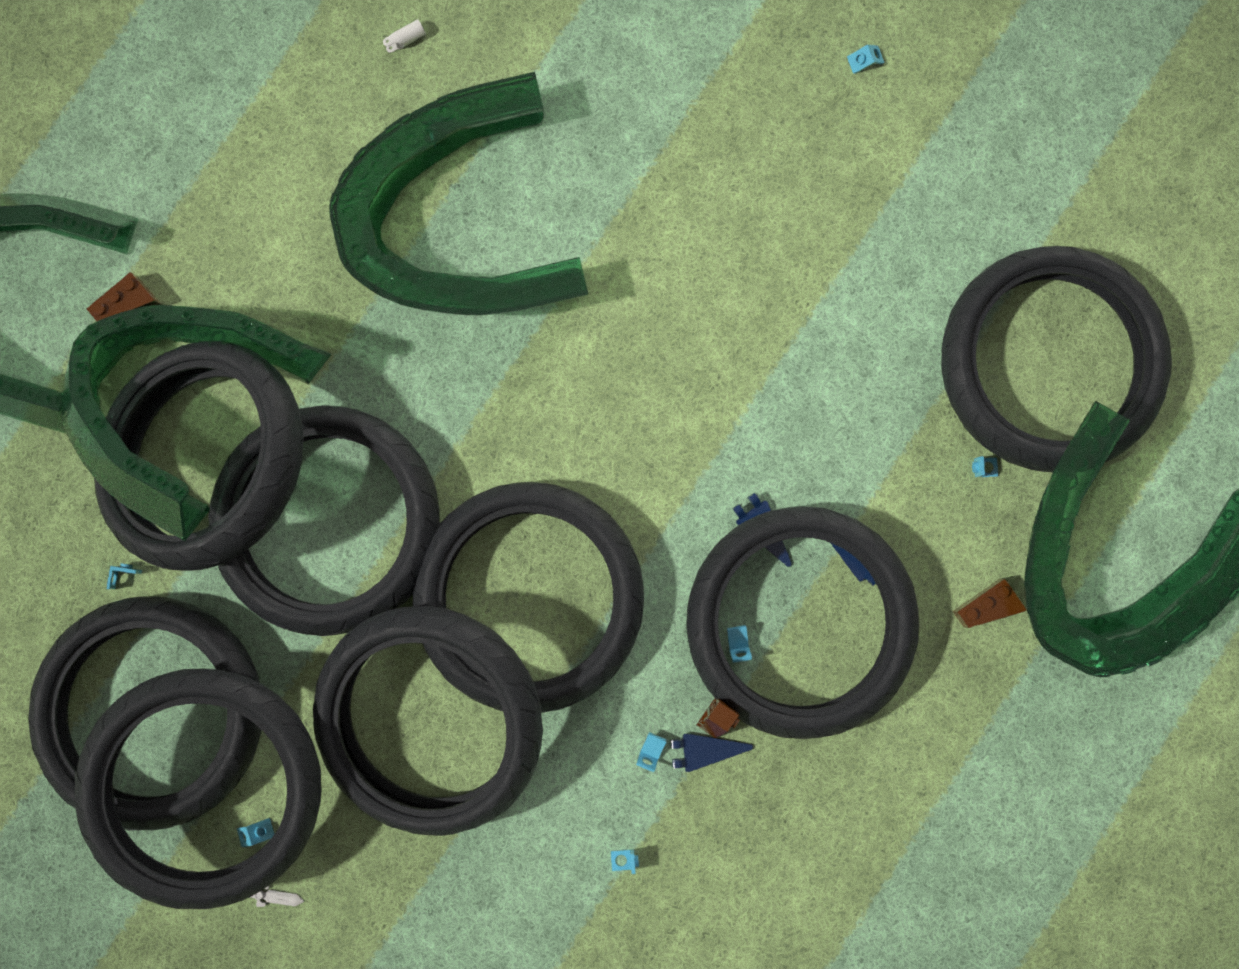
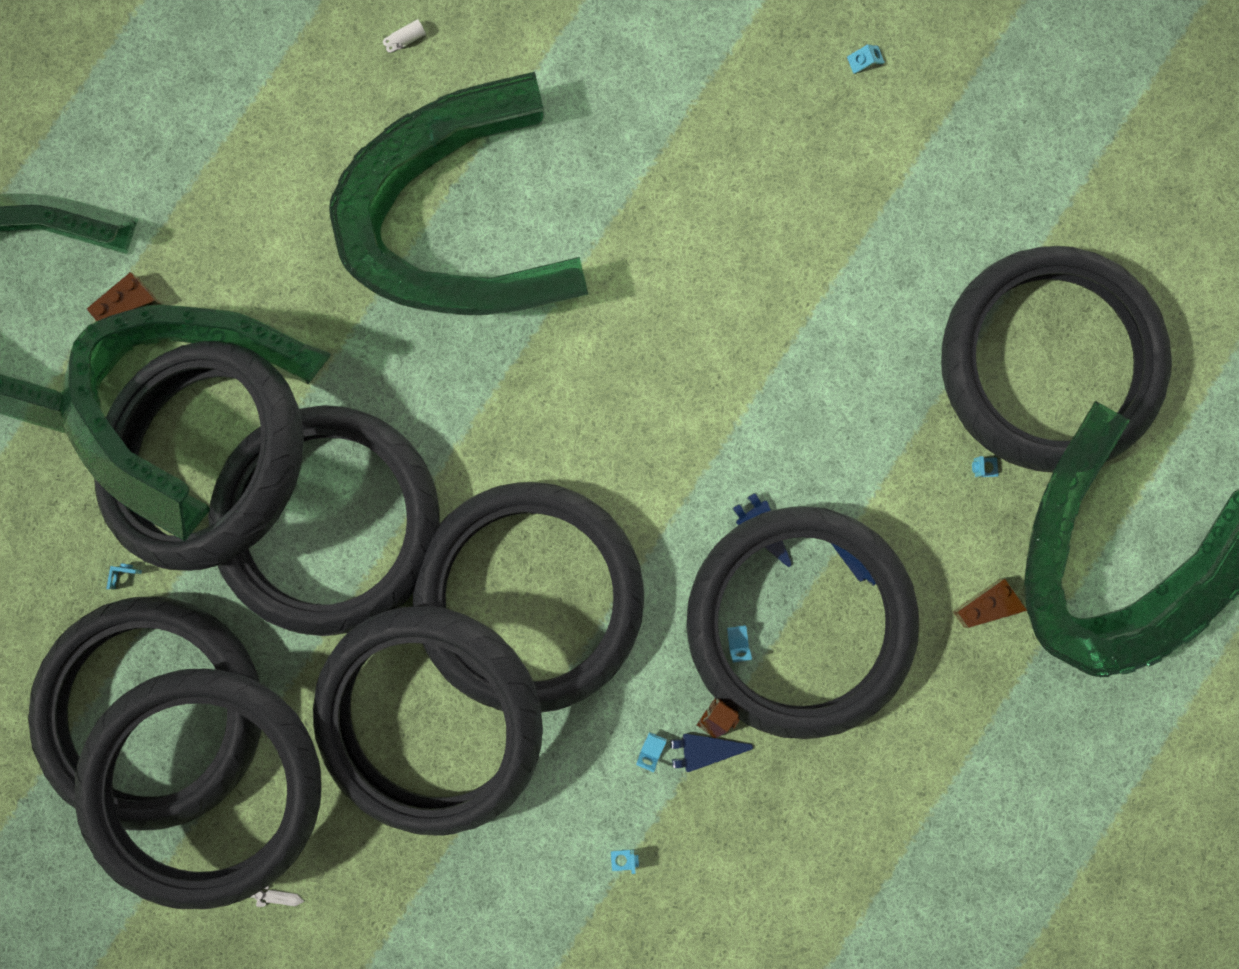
medium azure bracket [237,818,274,847] -> none

